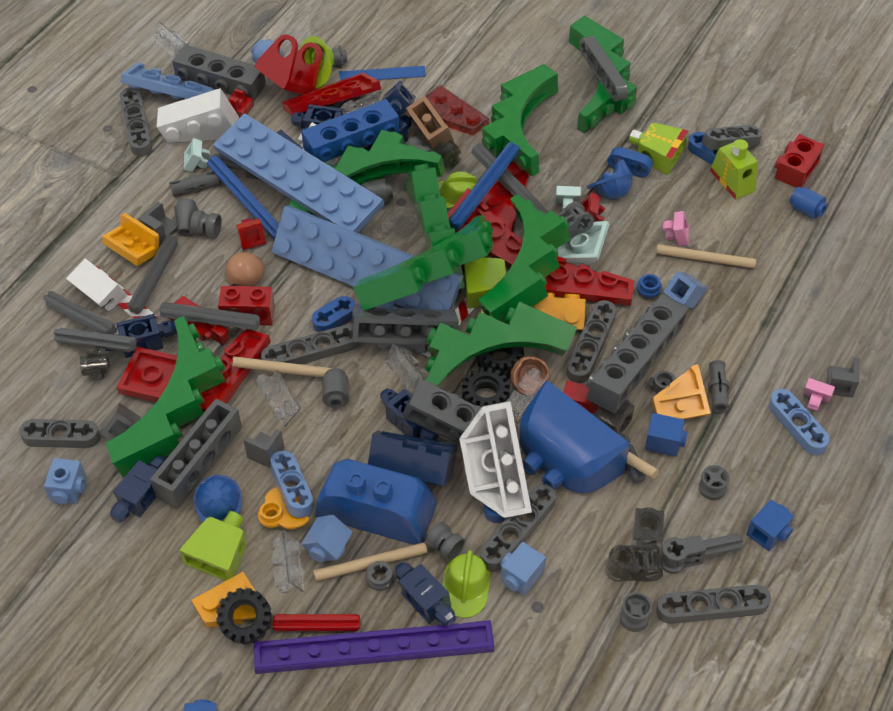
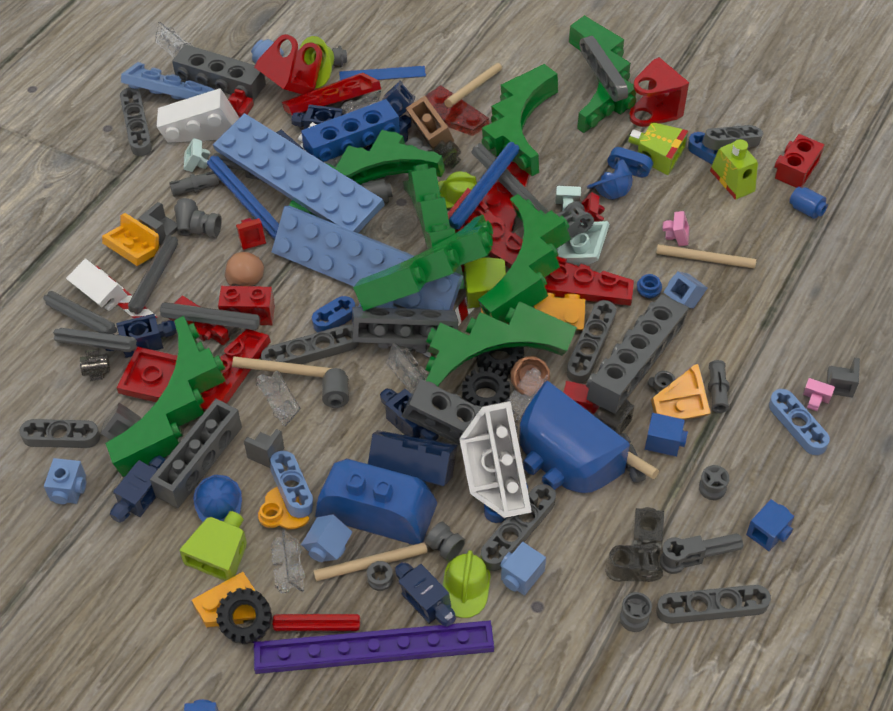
none -> tan bar [444,63,502,108]
none -> red hose [629,57,689,127]

